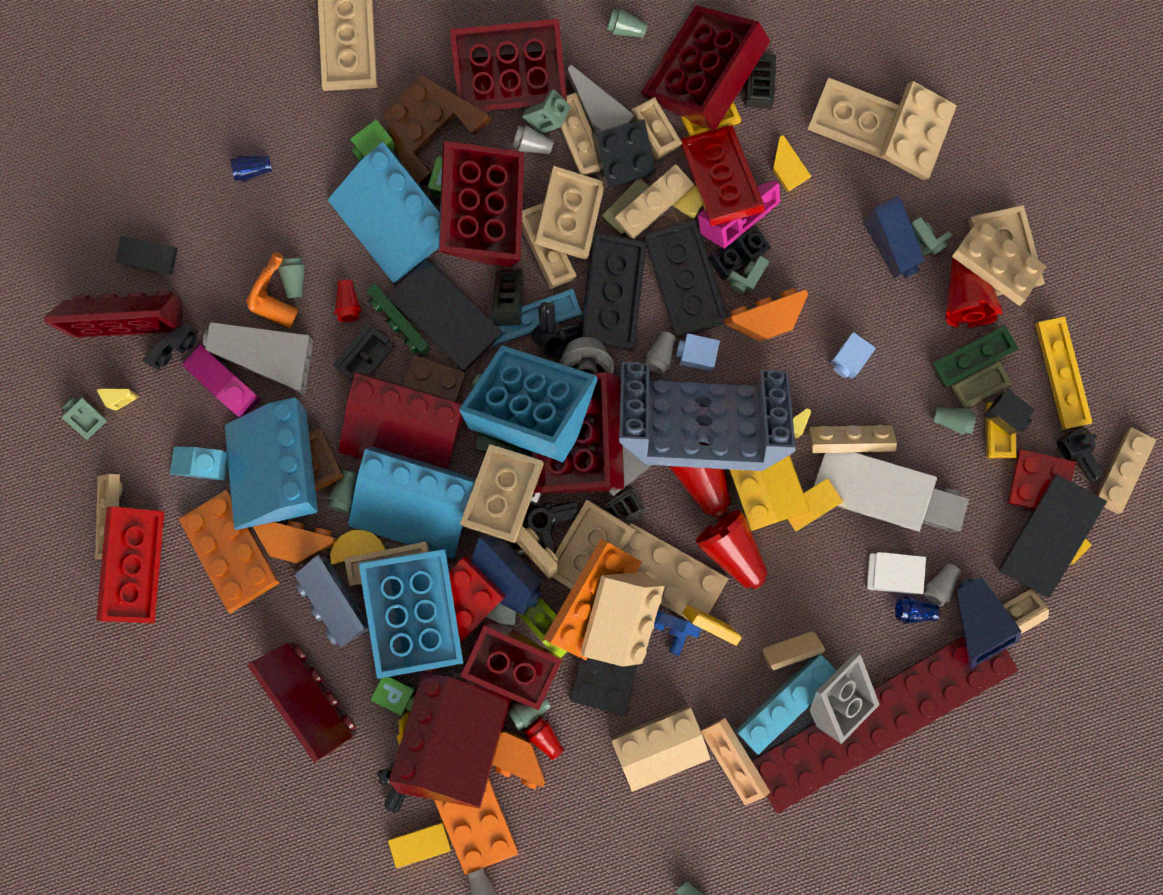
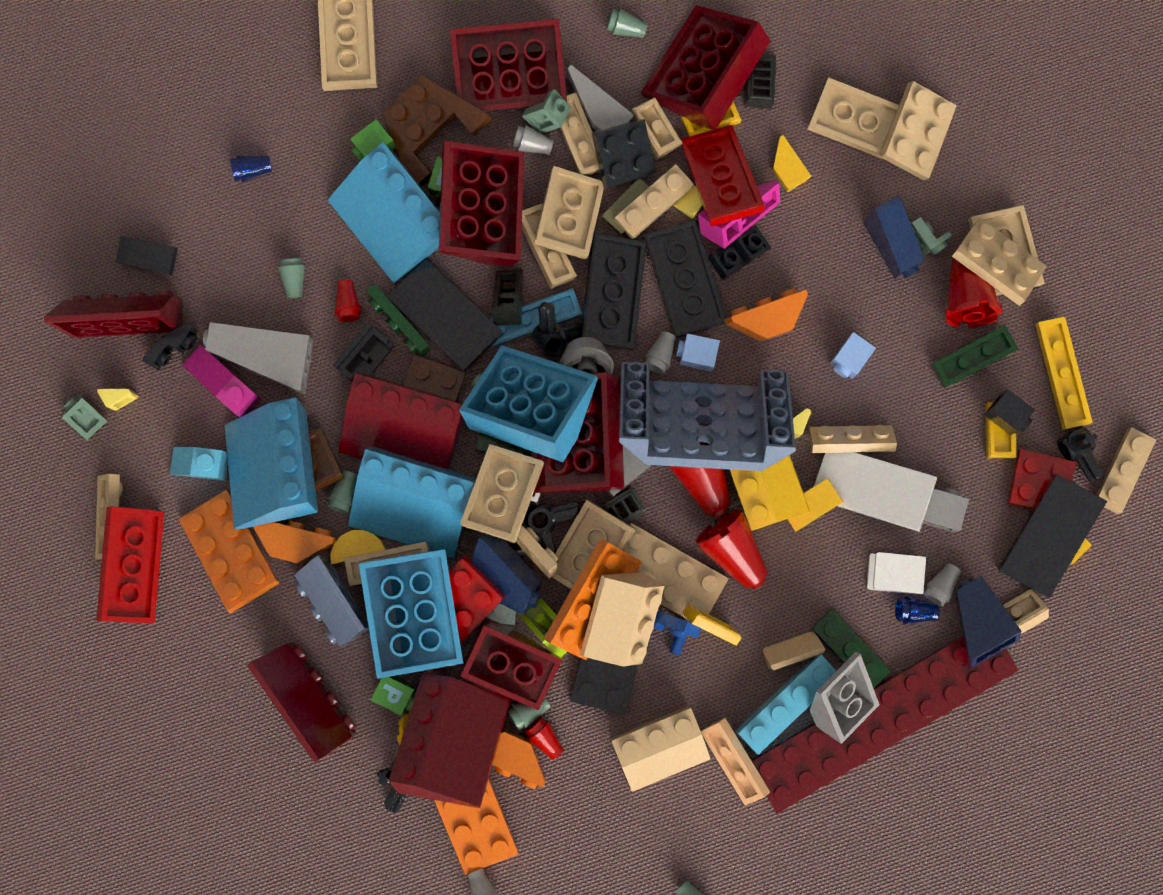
orange piece [246,252,299,329] -> none
yellow tile [388,822,452,869] -> none
sand green bracket [727,256,770,295] -> none
sand green cone [933,407,977,435] -> none
olive tile [949,360,1013,408] -> none
none -> dark green plate [811,609,891,689]

